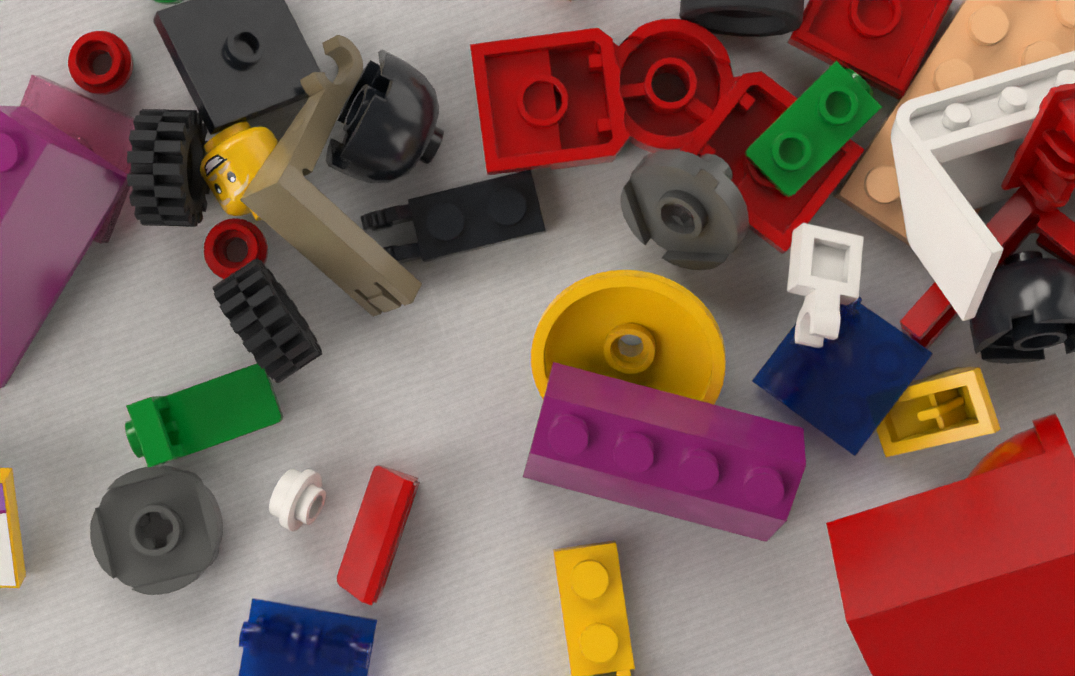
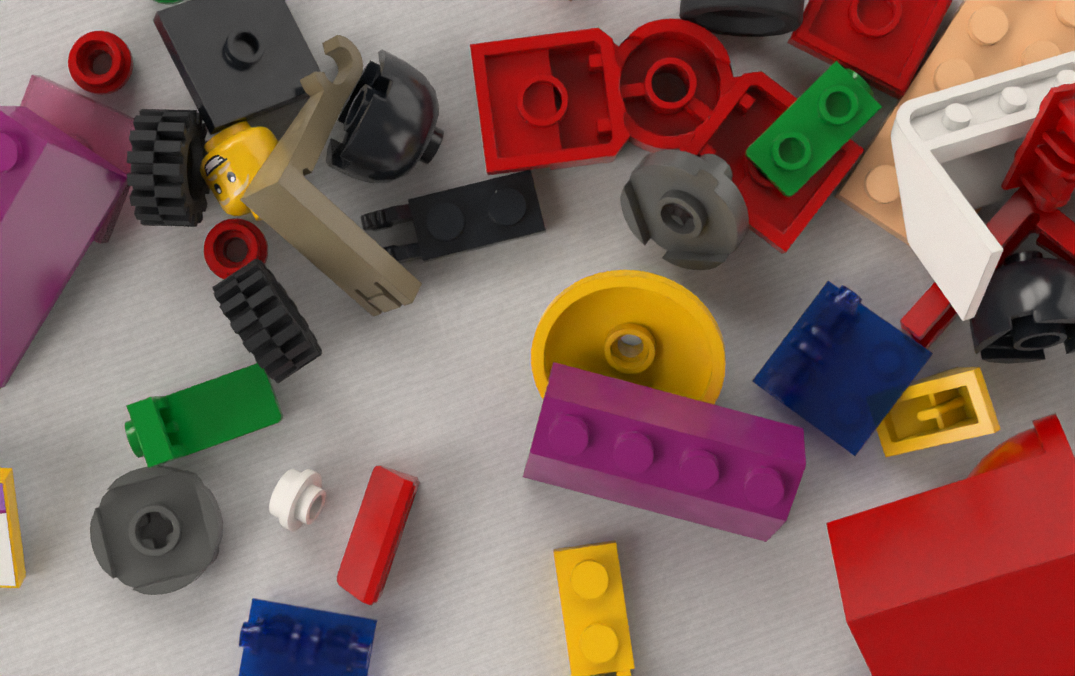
white plate [787,223,864,348] -> none

